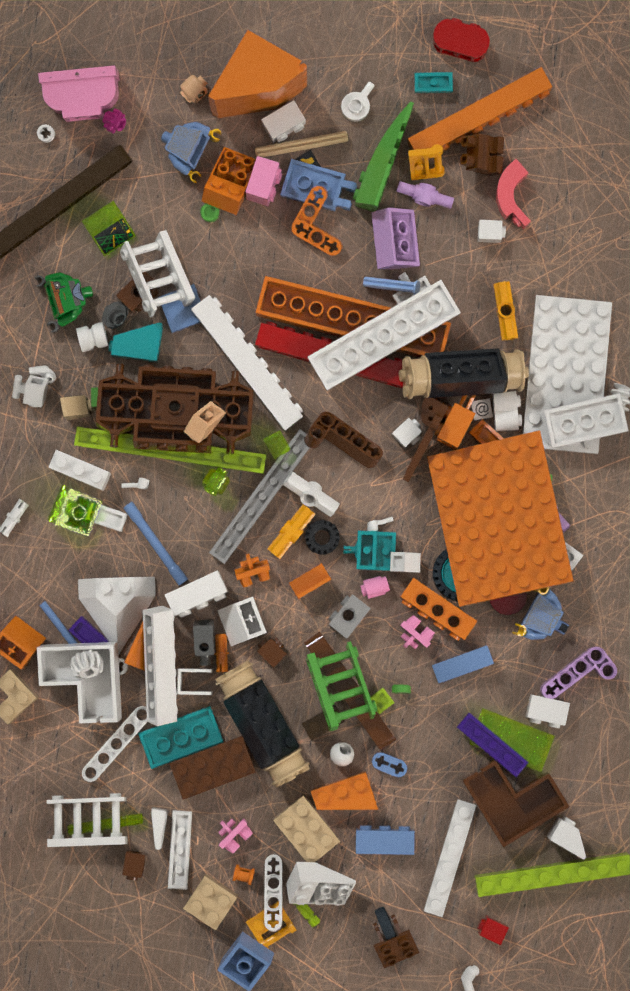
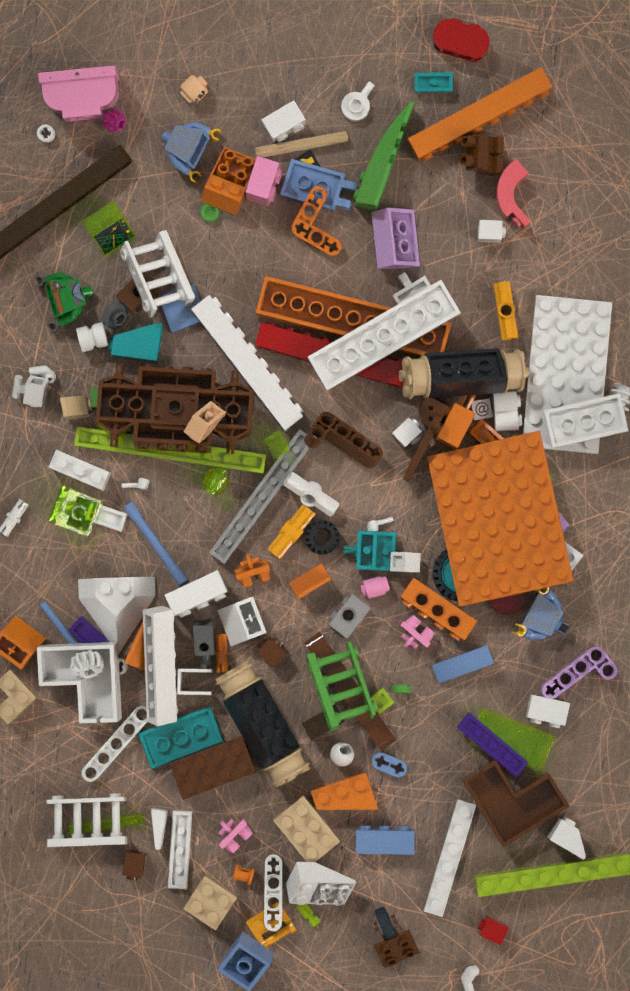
orange windscreen [208,30,307,118] -> none
light blue axle [363,277,420,295] -> none
lavender pin [396,181,454,209] -> none
light orange plate [408,144,445,181] -> none

